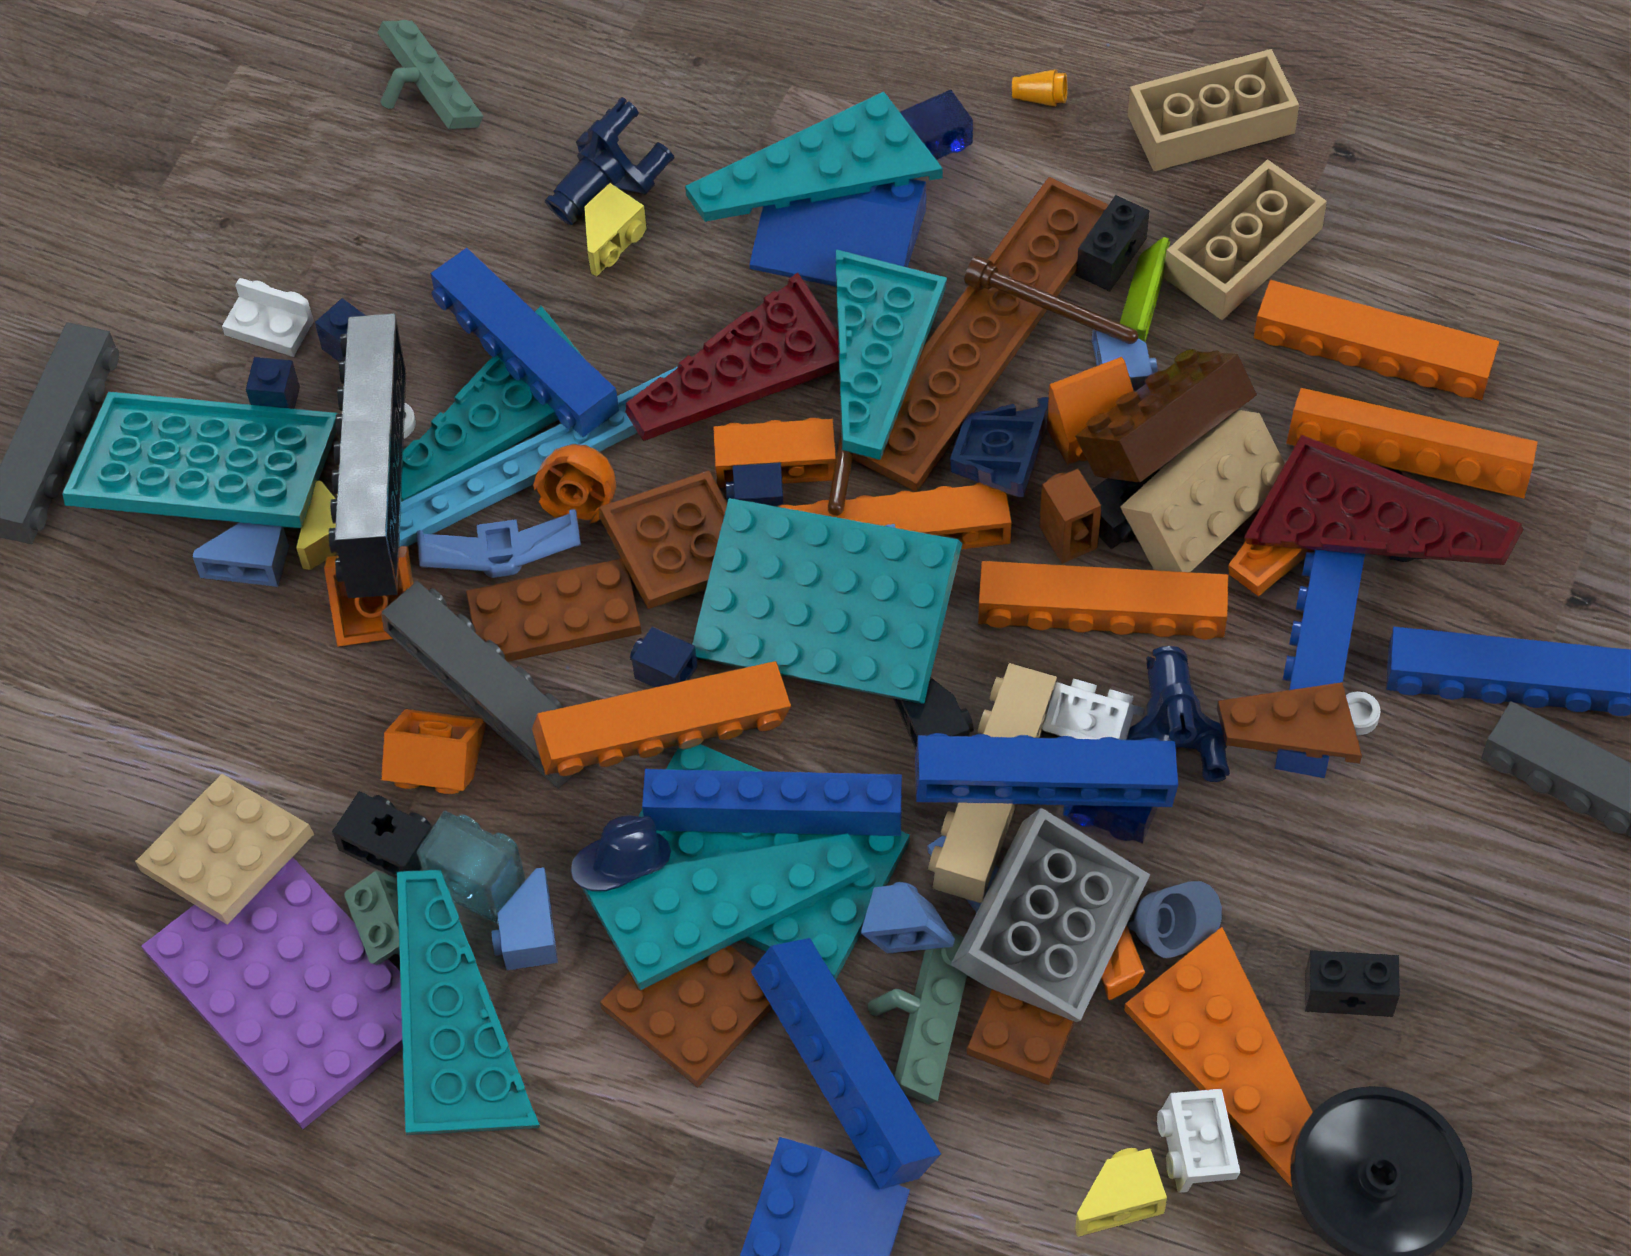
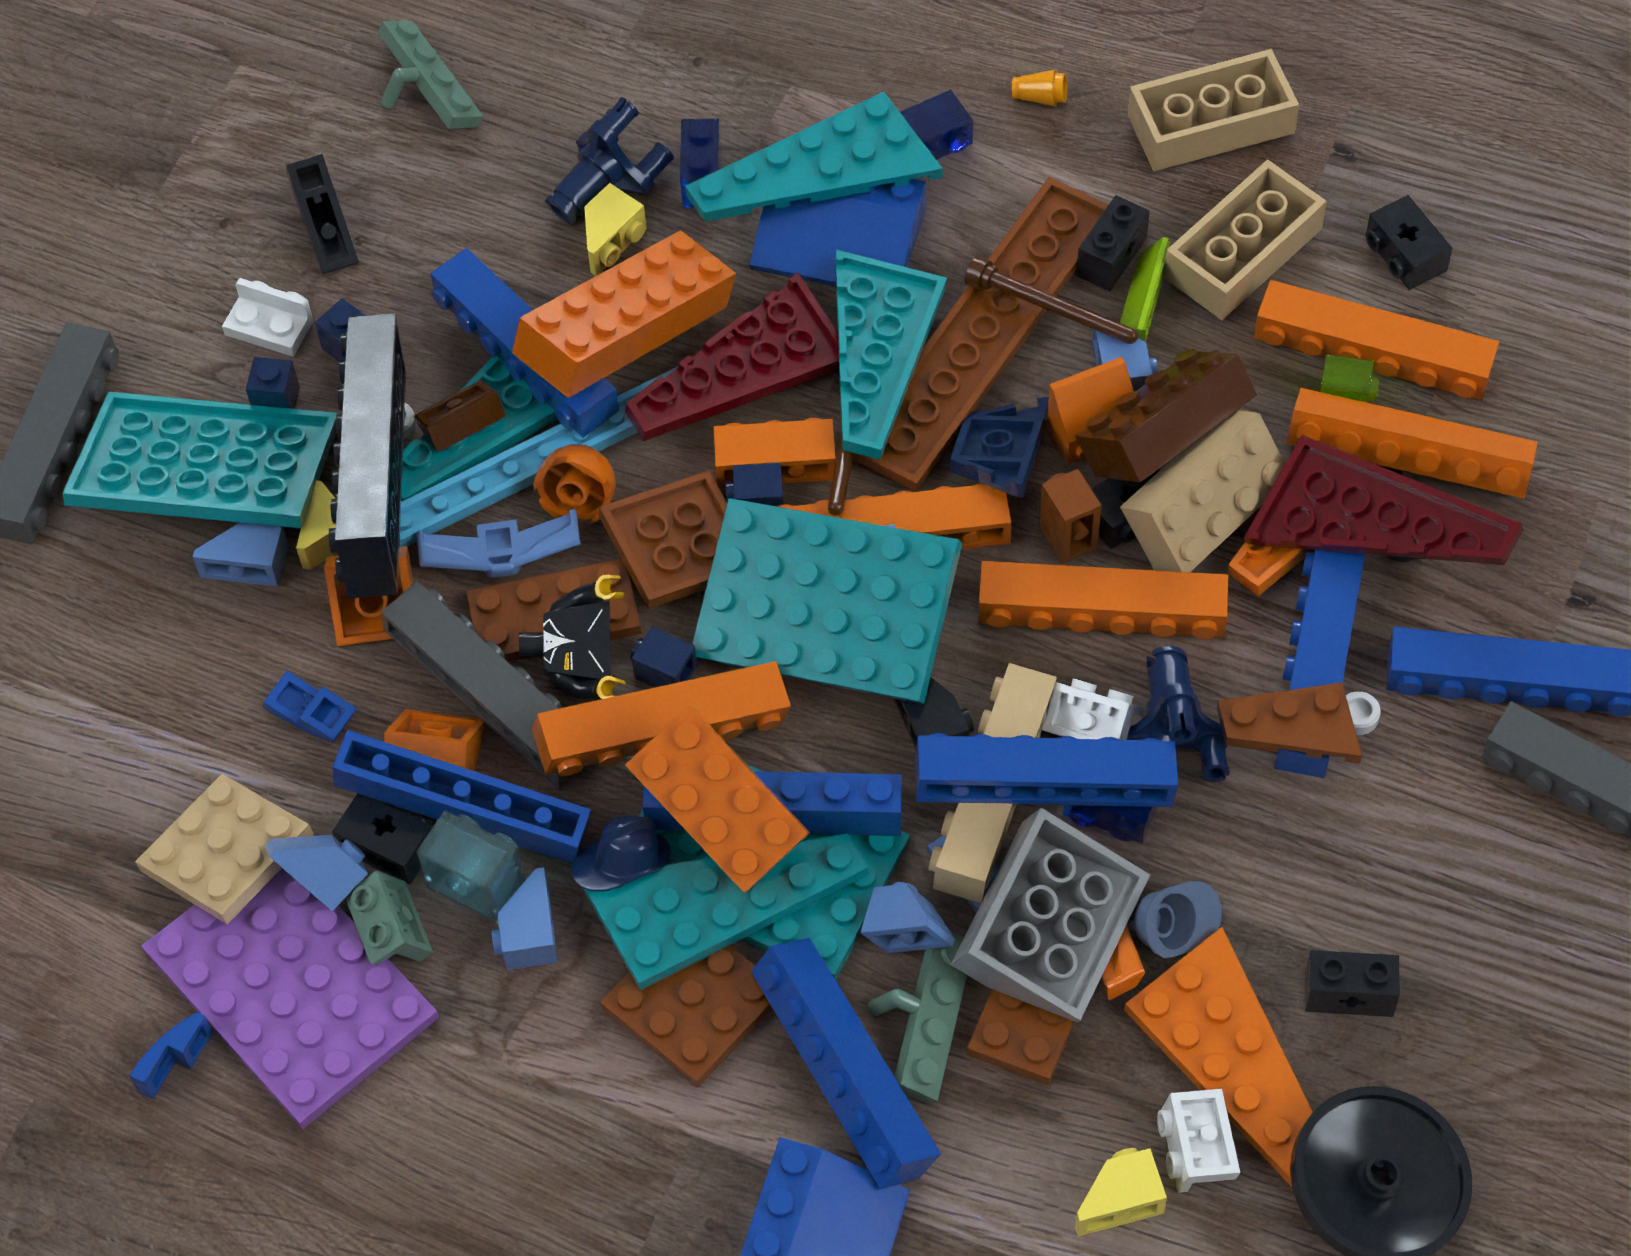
teal wing [397,870,540,1135] -> none
none -> blue slope [129,1012,213,1099]
none -> blue slope [263,671,357,743]
none -> medium blue slope [265,835,368,911]
none -> black slope [286,154,359,274]
none -> blue brick [332,730,591,863]
none -> reddish brown slope [413,380,505,451]
none -> orange brick [512,230,736,398]
none -> black torso [519,575,626,700]
none -> orange brick [625,705,810,893]
none -> clear blue brick [680,118,721,207]
none -> clear neon green brick [1320,354,1379,403]
none -> black brick [1365,195,1453,290]

